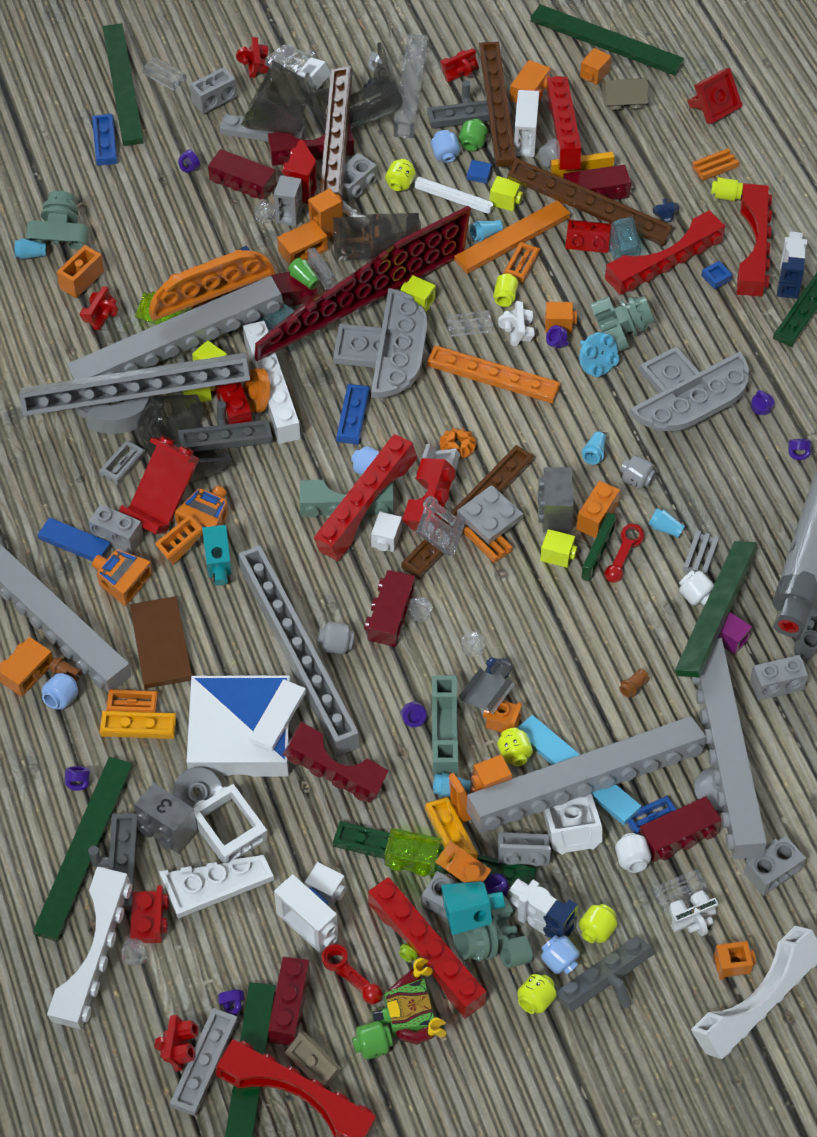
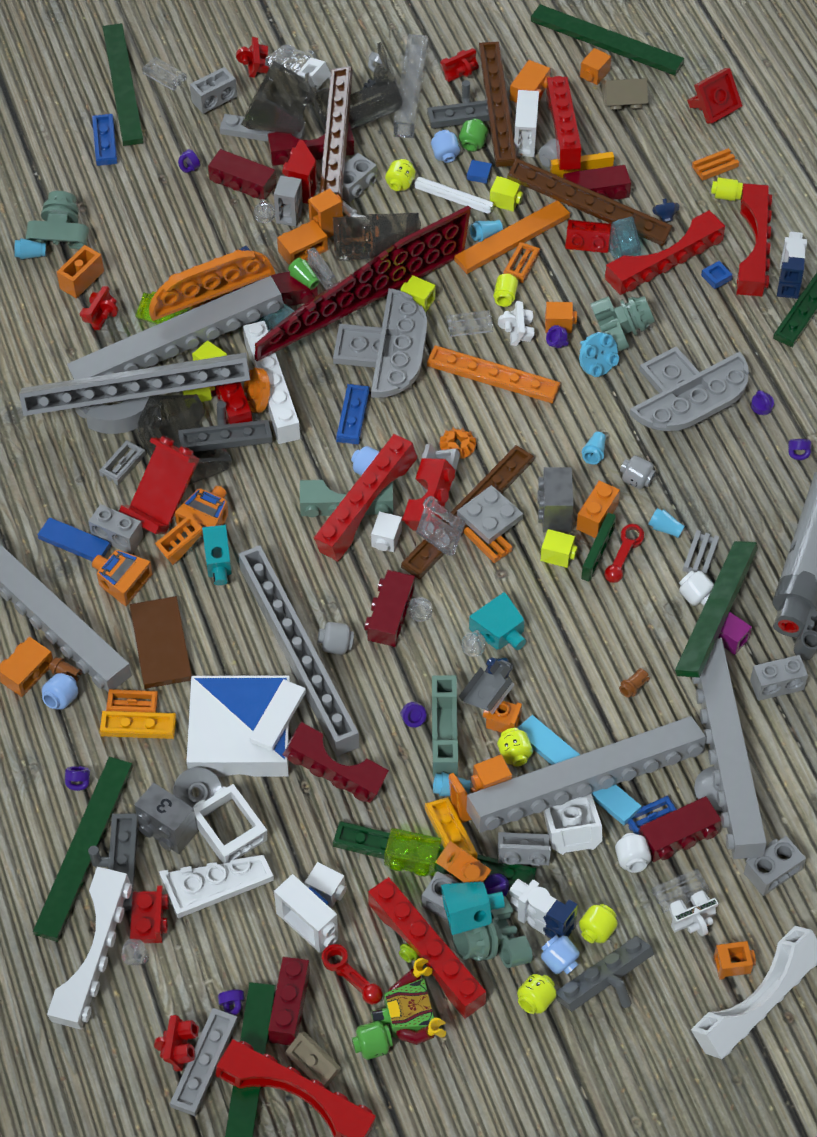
none -> teal torso [469,592,526,650]

